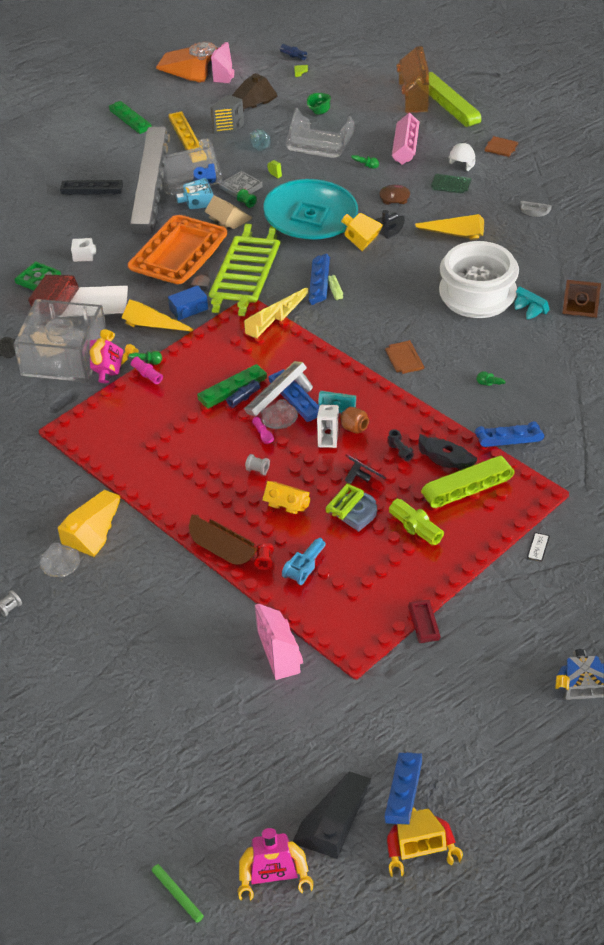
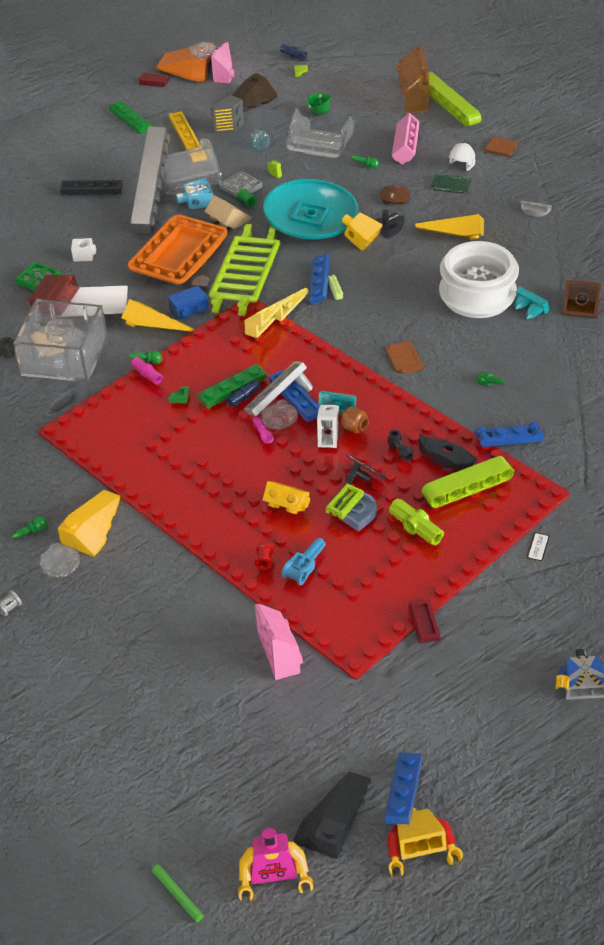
torso [89,329,139,383] -> none
reddish brown brick [189,514,257,564] -> none
blue leg [193,164,216,184] -> none
light grey bush [245,454,270,475] -> none
none -> green bar [11,516,48,538]
none -> dark red tile [139,73,169,87]
none -> green tile [169,386,189,403]

